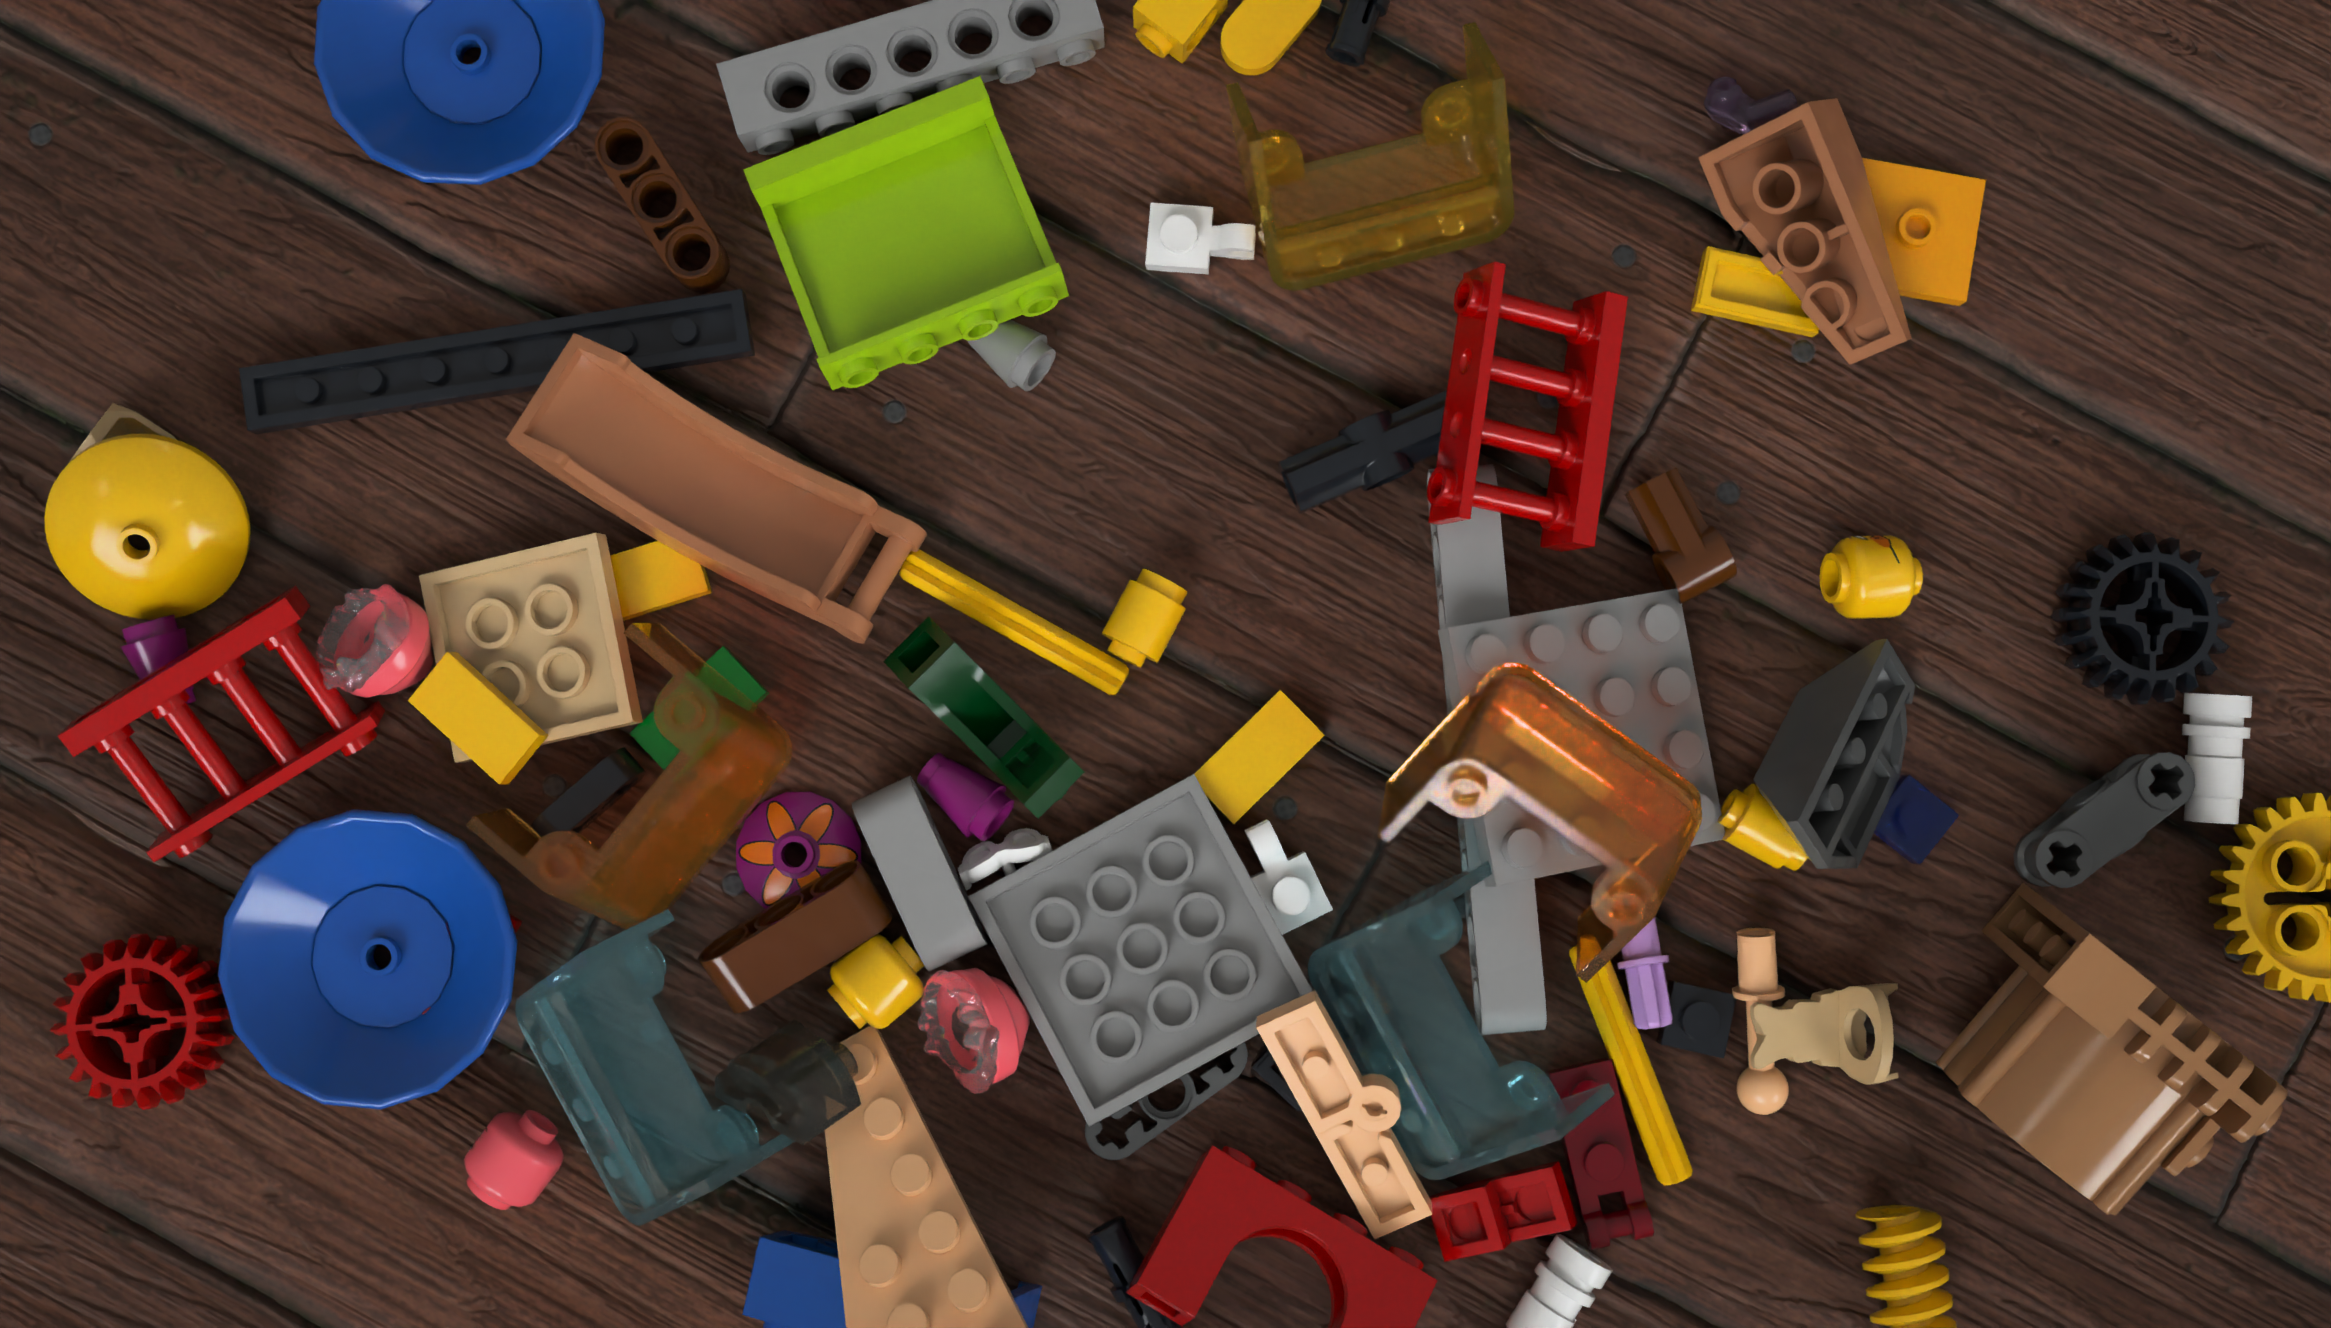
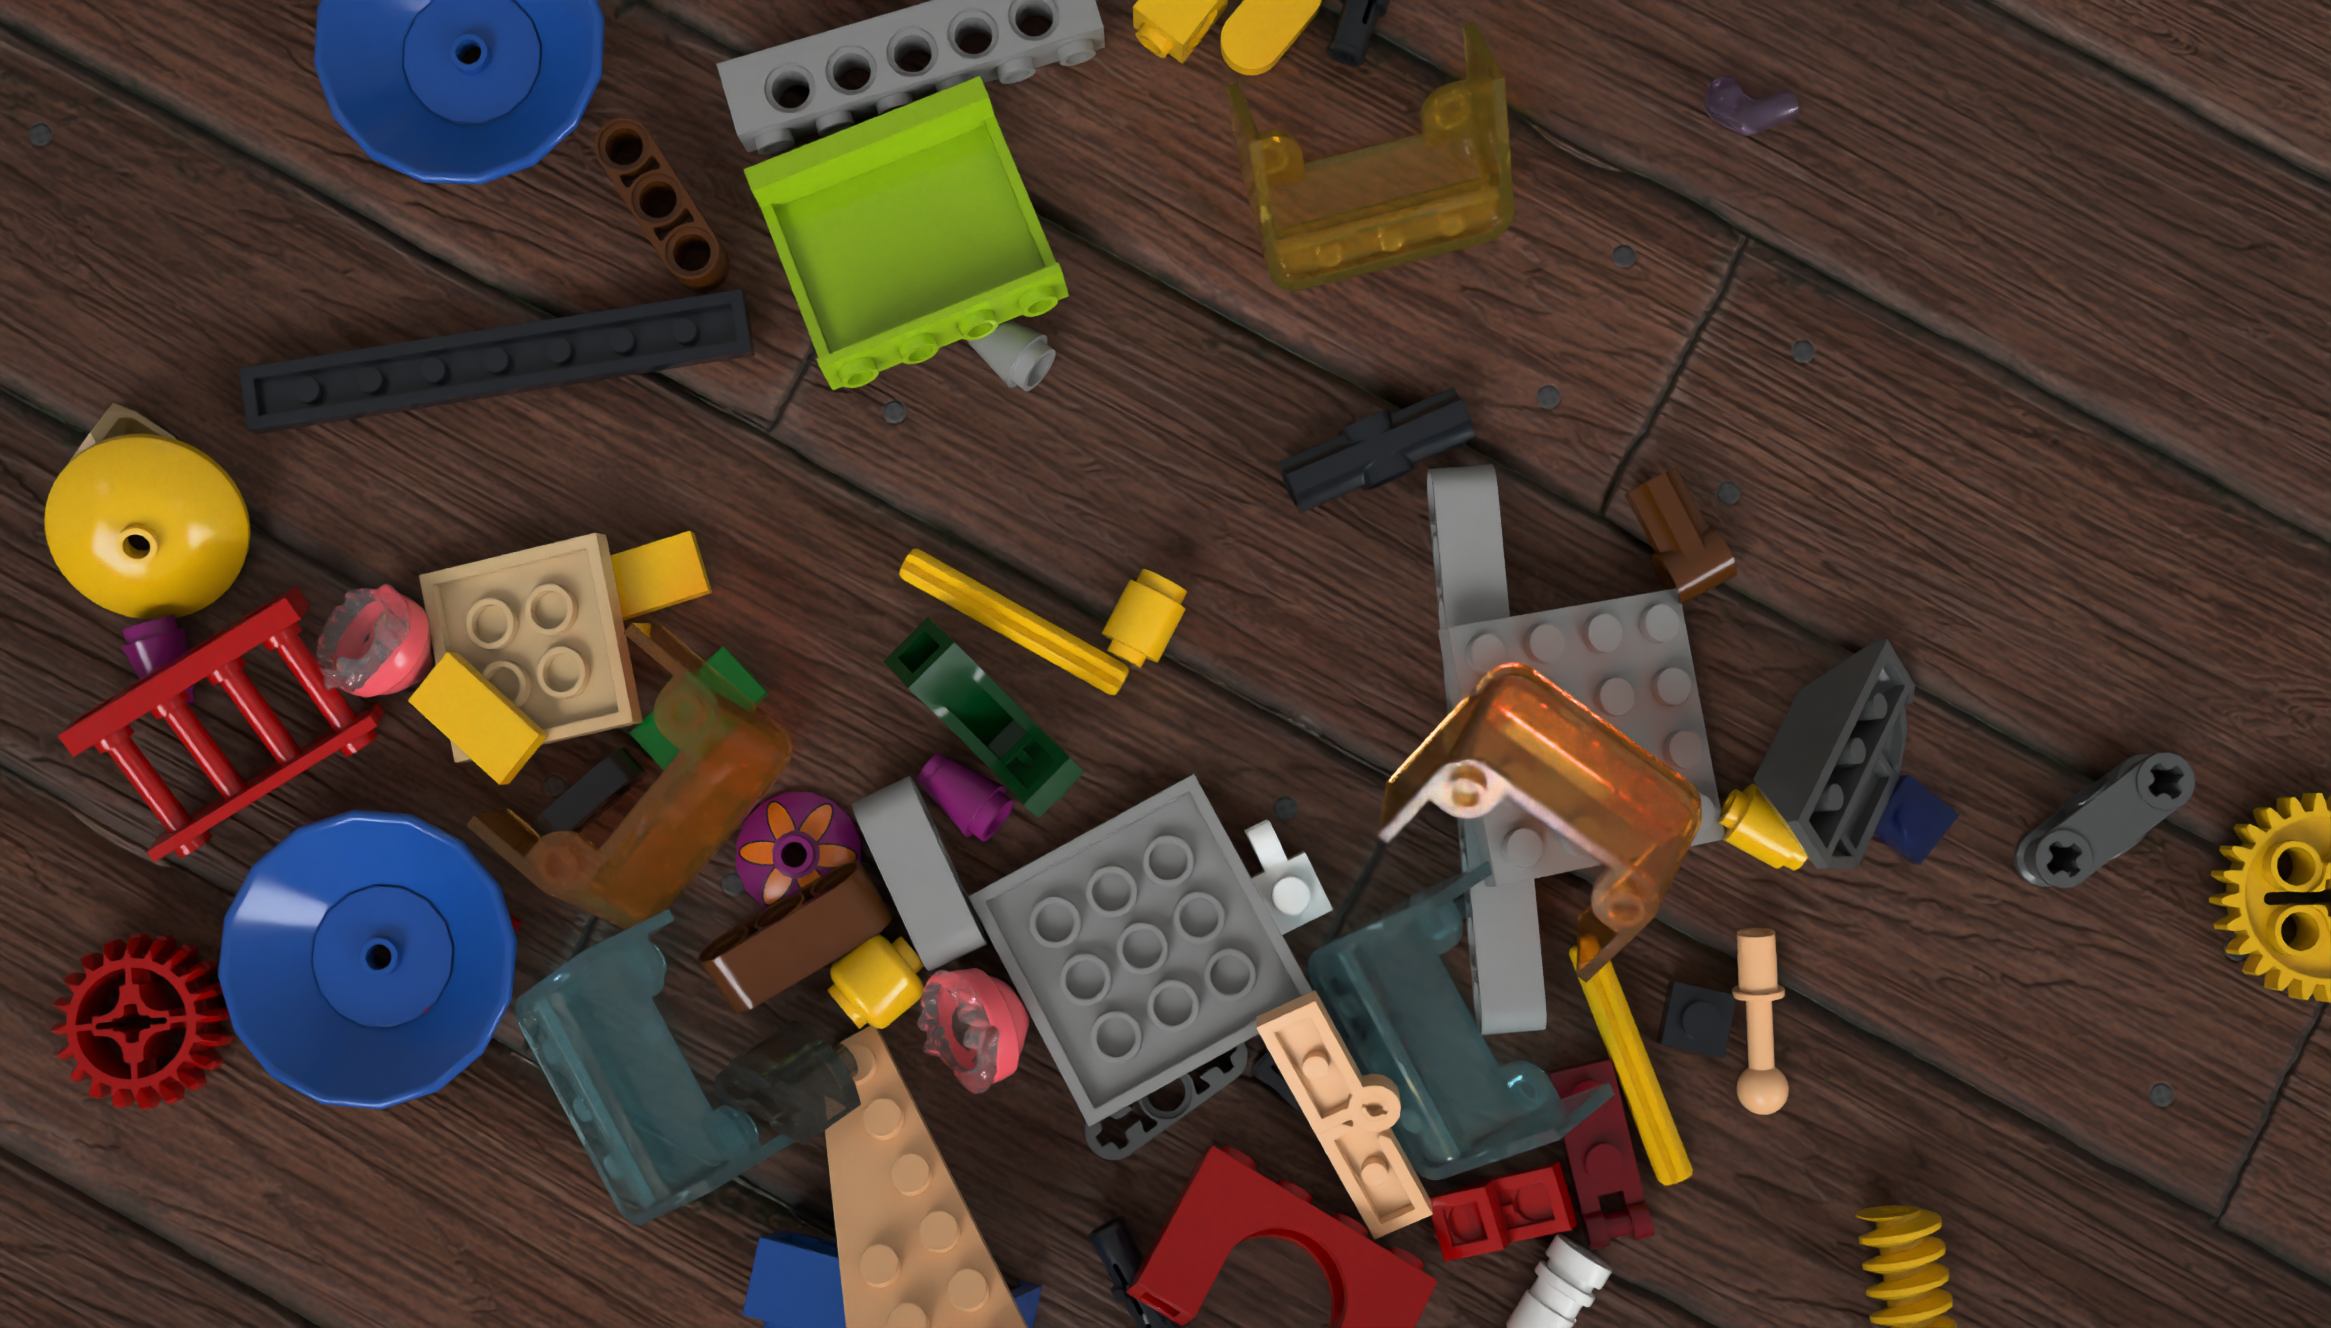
coral head [464,1110,564,1210] -> none
nougat windscreen [506,333,927,644] -> none
white piece [958,828,1053,891] -> none
white plate [1145,203,1256,275] -> none
yellow tile [1194,690,1325,824] -> none
red fence [1427,261,1628,552] -> none
lavender axle [1612,899,1673,1030] -> none
yellow tile [1691,246,1819,337] -> none
nougat wedge [1698,98,1912,365] -> none
tan hair [1750,983,1898,1085] -> none
yellow head [1819,535,1923,619] -> none
light orange plate [1862,158,1986,306] -> none
medium nougat hose [1935,883,2288,1216] -> none
black gear [2050,532,2235,705] -> none
white axle [2182,693,2252,824] -> none

